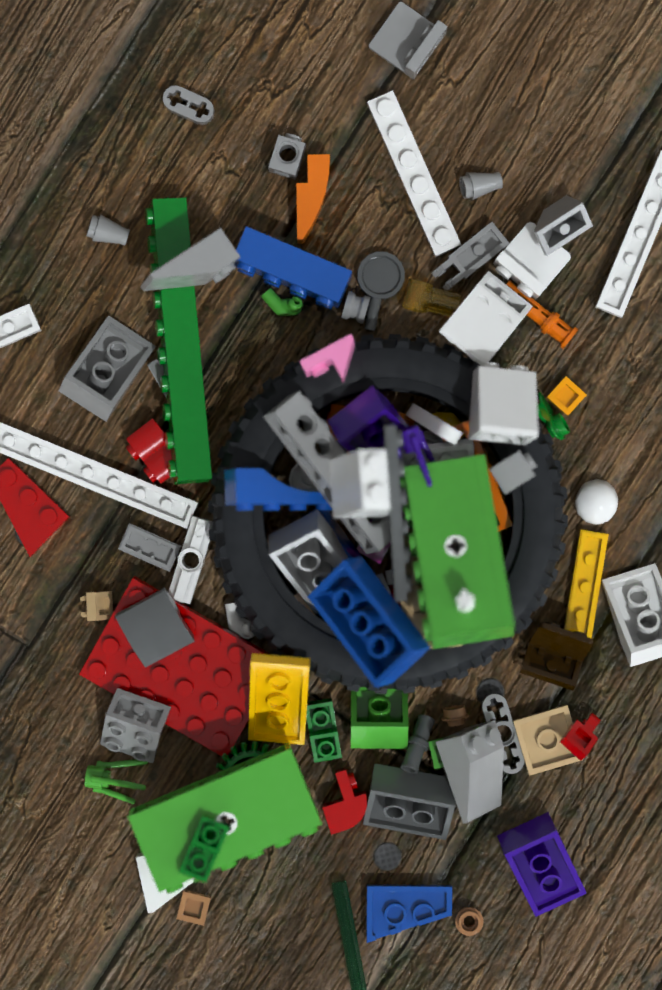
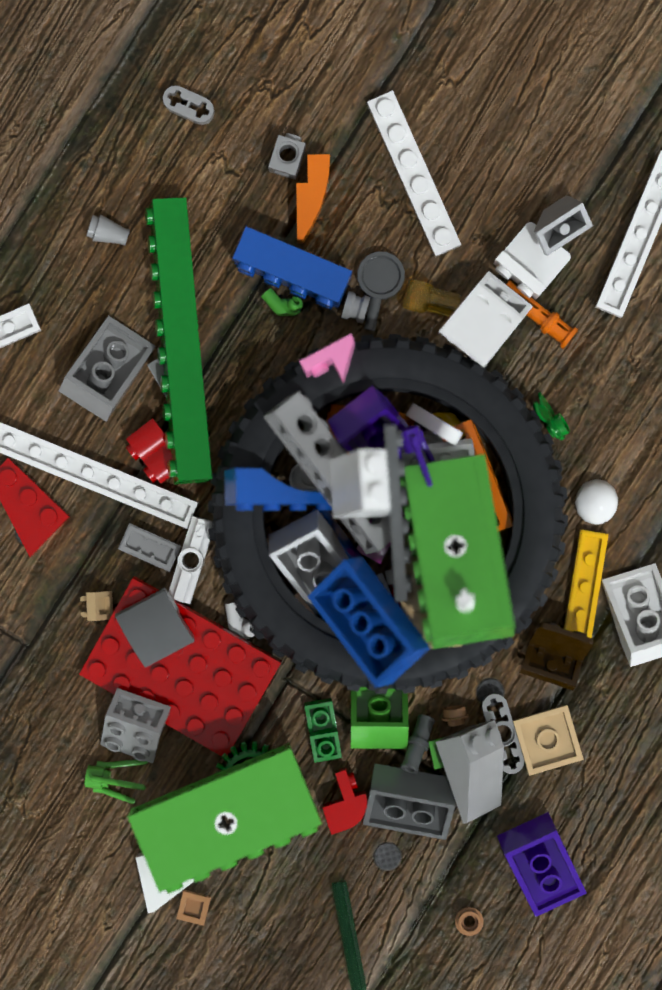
light grey slope [140,228,240,291] -> none
green slope [178,816,229,884] -> none
yellow plate [248,653,310,745] -> none
blue wing [366,884,452,943] -> none
light grey bracket [369,2,448,80] -> none
light grey hinge [432,222,510,292] -> none
light grey cone [459,172,503,200] -> none
white slope [468,363,538,445] -> none
light grey brick [490,449,537,494] -> none
light orange plate [546,376,587,416] -> none
red plate [559,713,601,761] -> none

